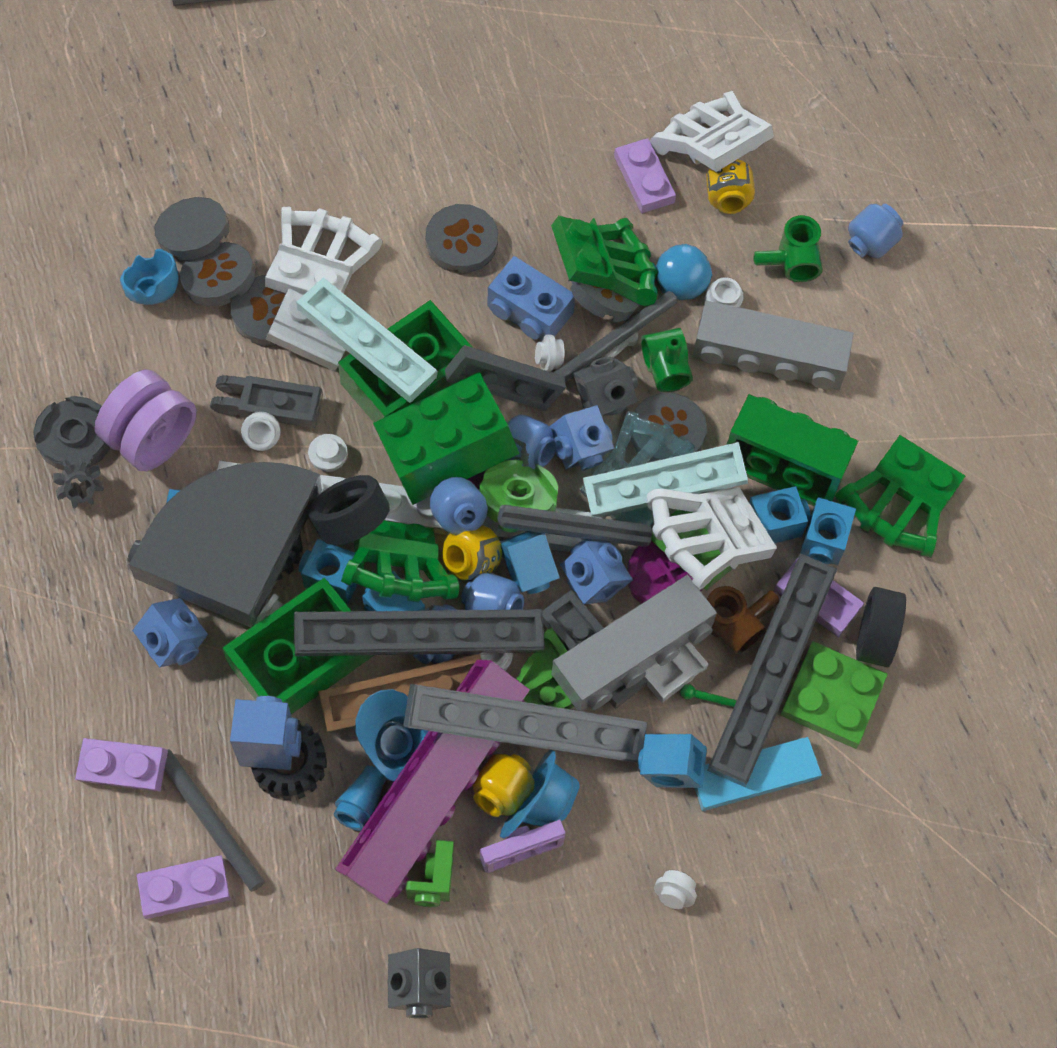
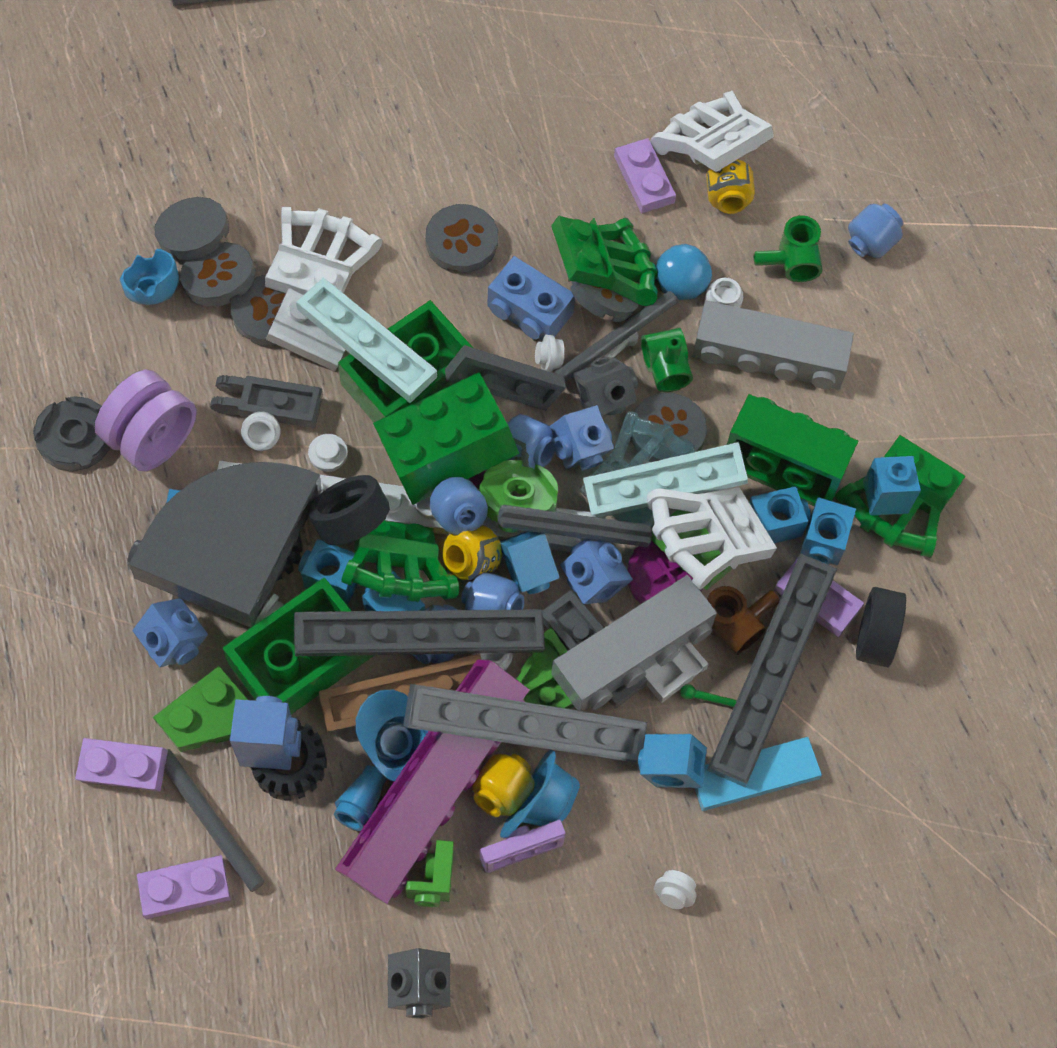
dark grey gear [53,456,104,508] -> none
bright green plate [780,641,888,749] -> none
none -> bright green wing [153,666,248,752]
none -> dark azure brick [863,456,921,515]

